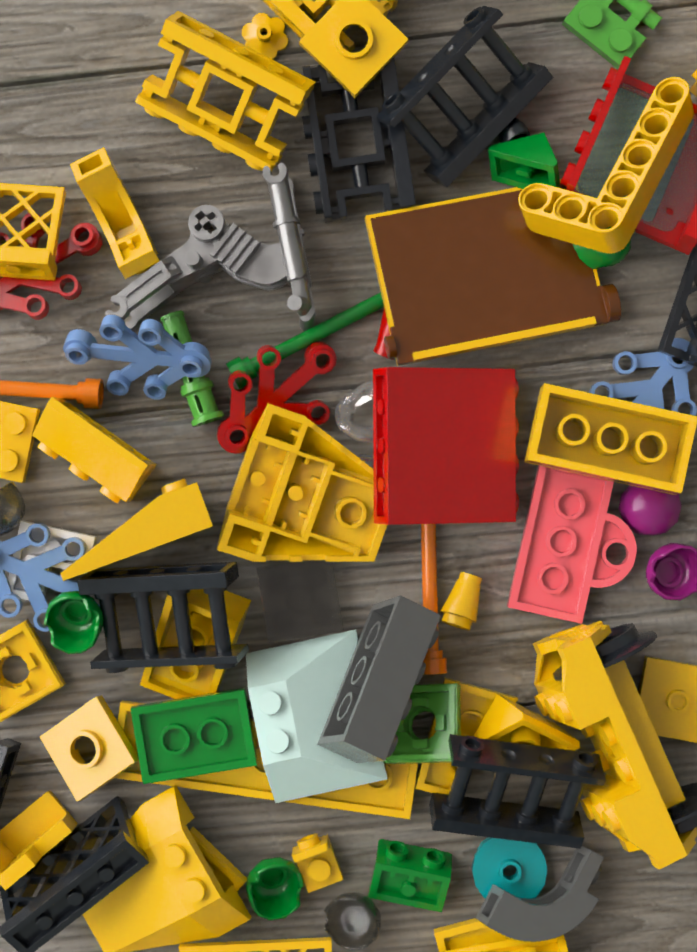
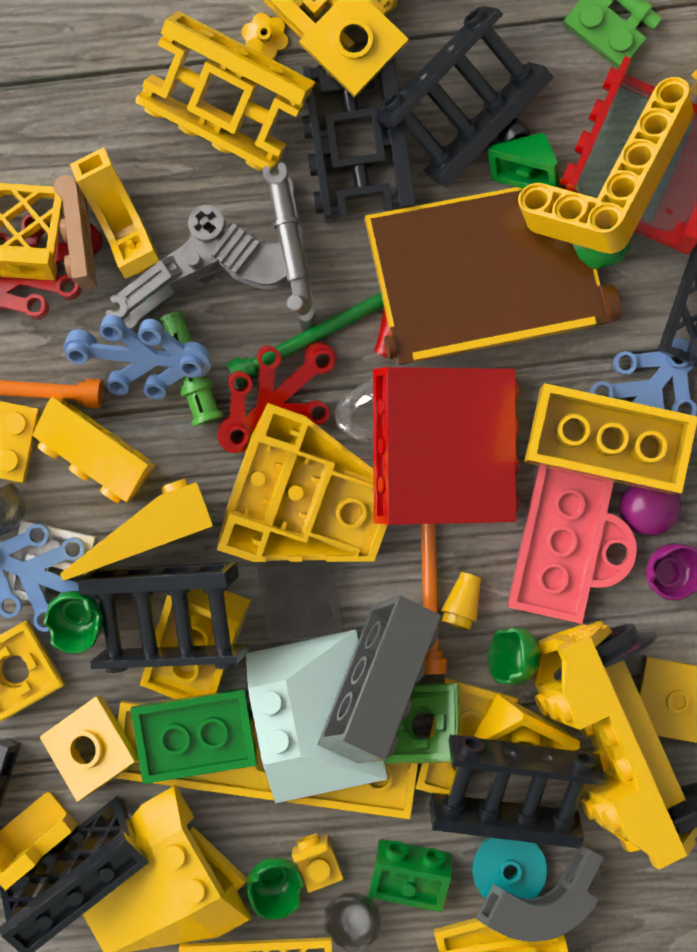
none -> plate [54,175,97,290]
none -> green hair [488,627,541,685]

